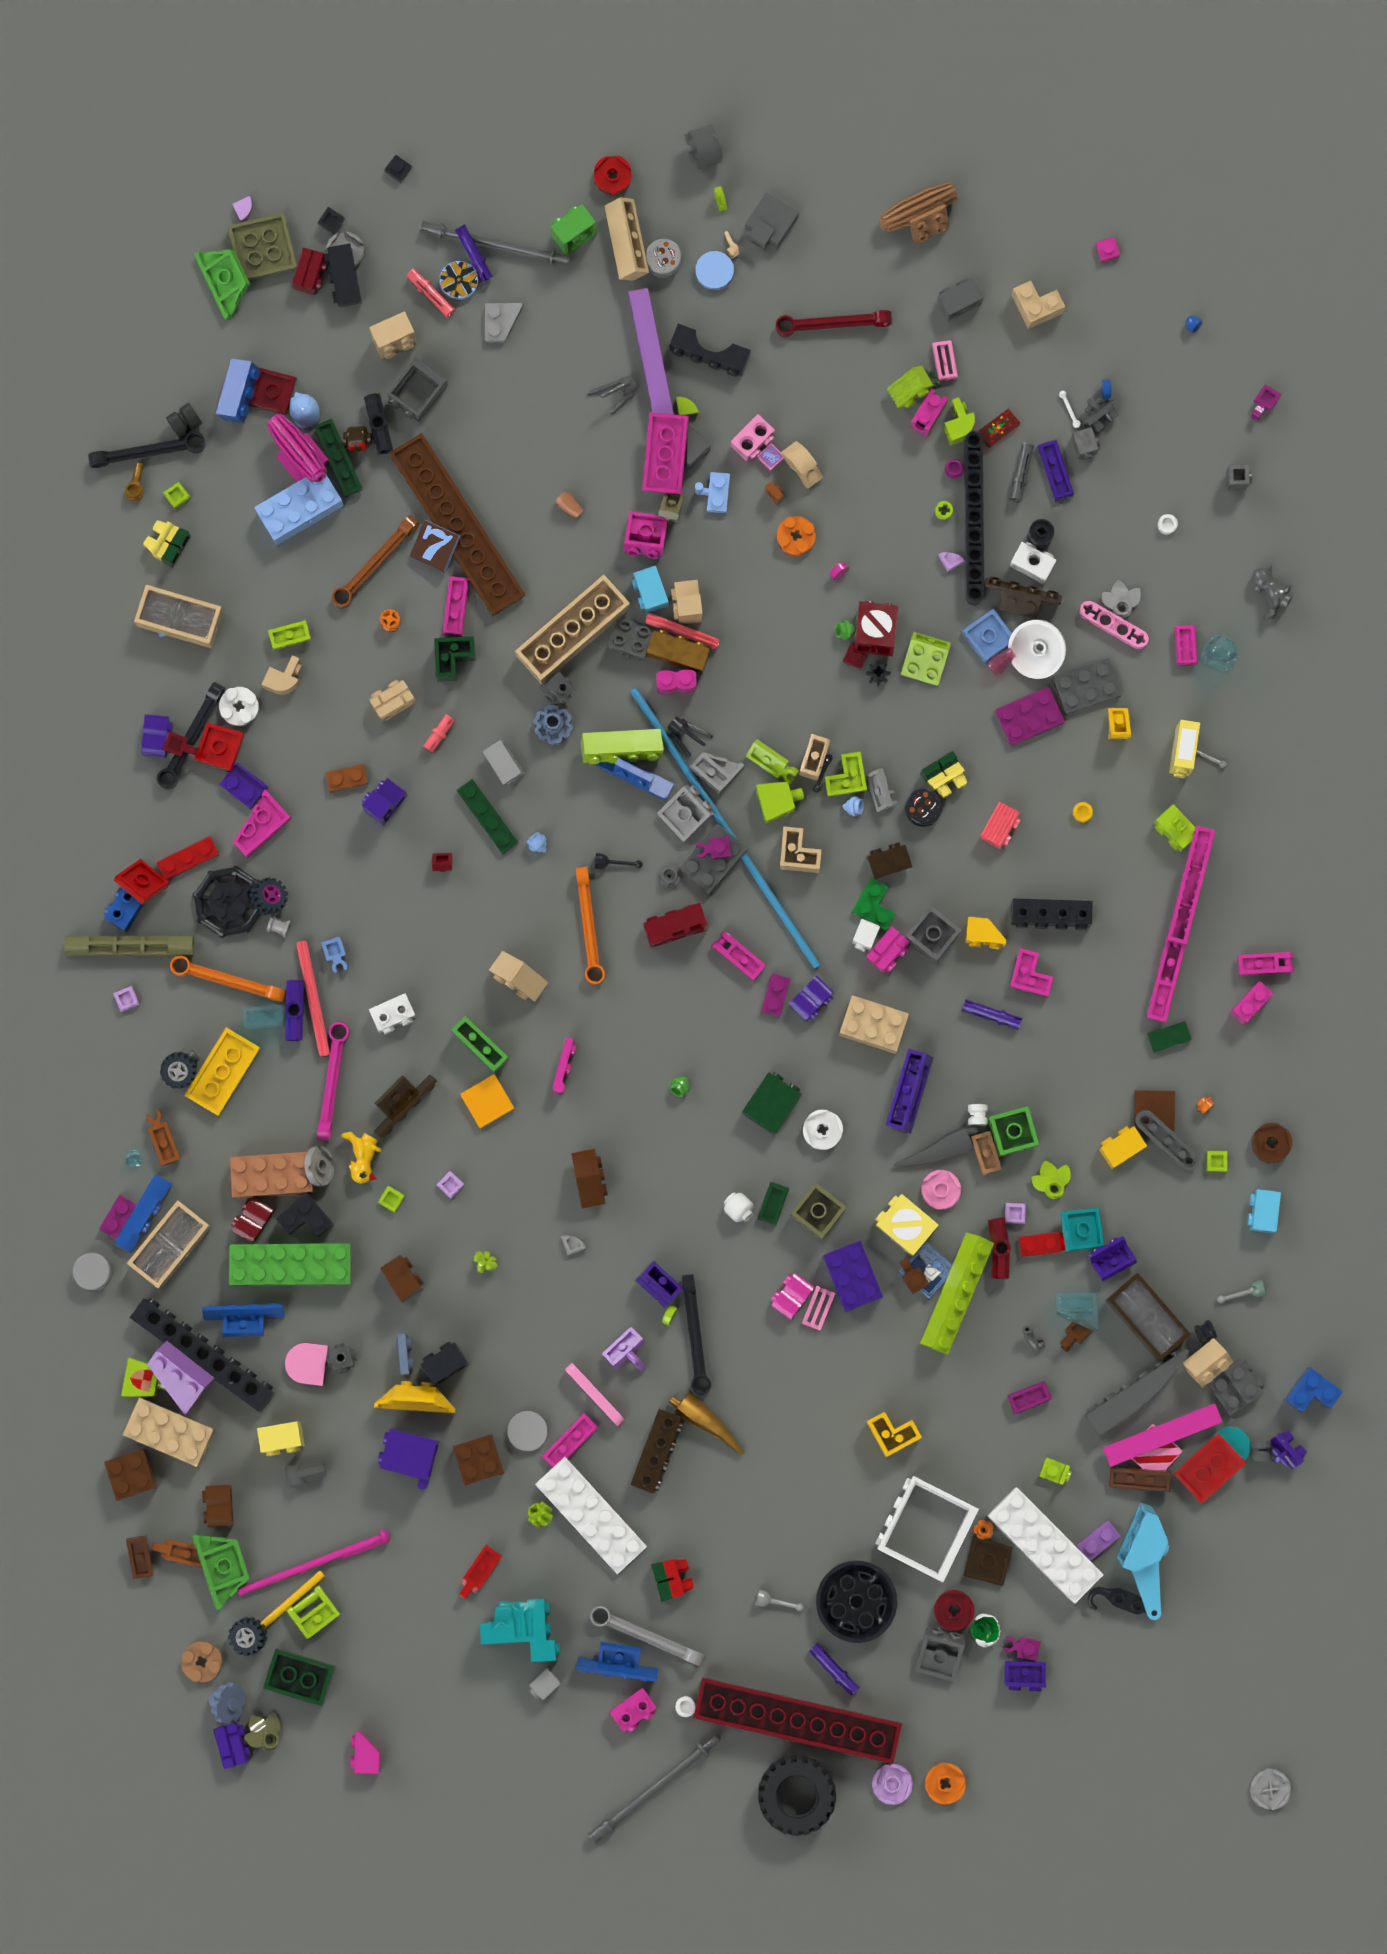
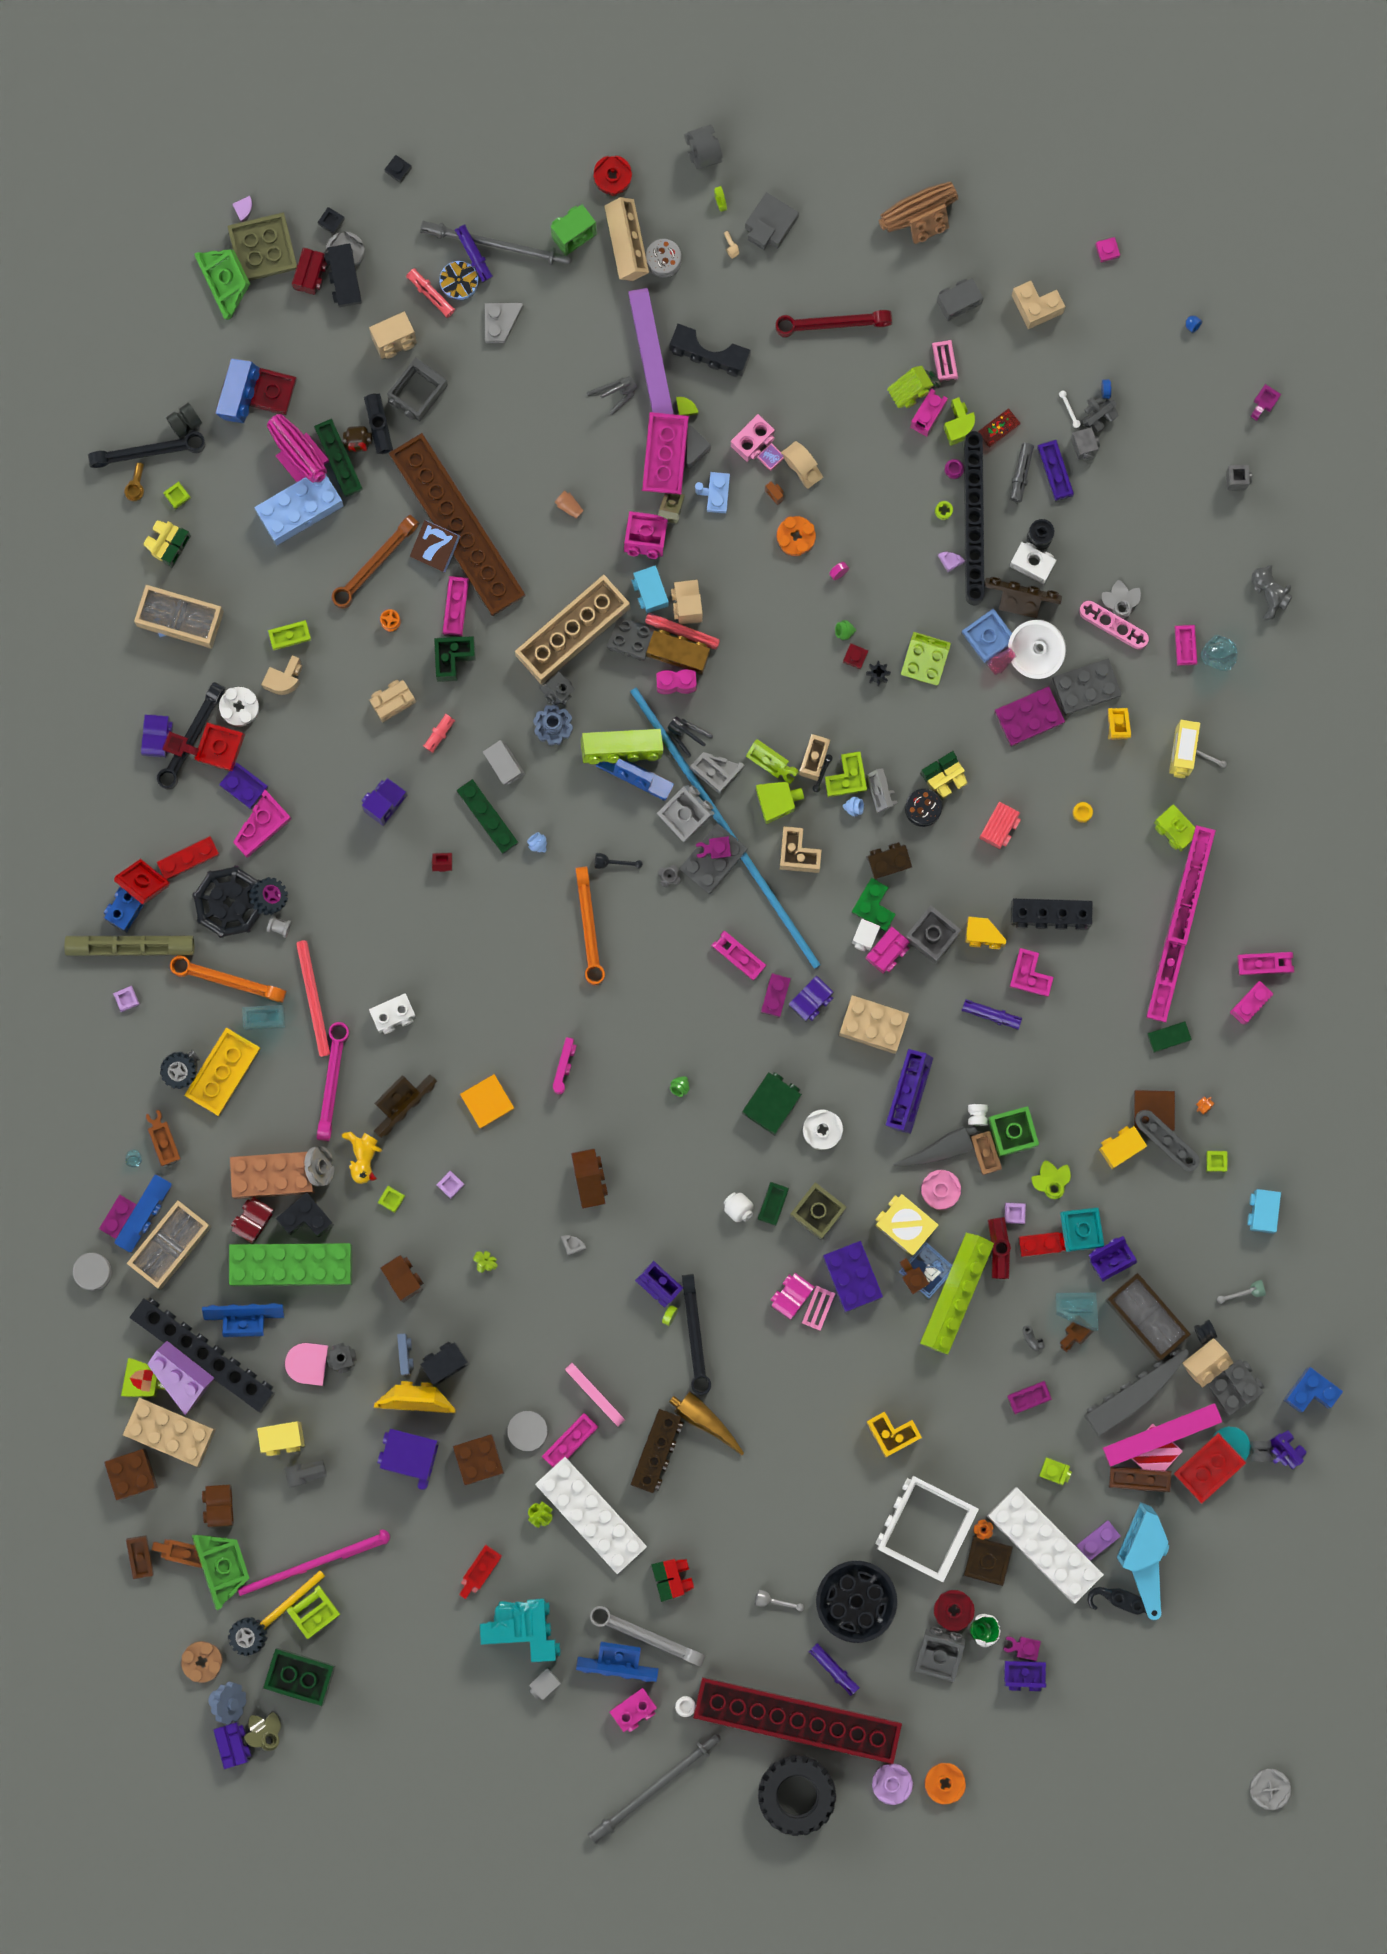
dark purple piece [285,980,304,1041] -> none
light blue hair [290,392,320,429] -> none
medium blue plate [321,936,348,974] -> none
dark orange plate [325,764,369,793] -> none
dark pink slope [351,1731,381,1774] -> none
bright green brick [451,1016,509,1074] -> none
tan brick [489,951,548,1002] -> none
medium lavender plate [602,1327,646,1372] -> none
dark red wedge [643,902,707,948] -> none
light blue tile [696,251,734,290] -> none
dark red brick [854,601,898,657] -> none
white tile [1157,514,1178,535] -> none
reddish brown plate [1251,1123,1292,1163] -> none

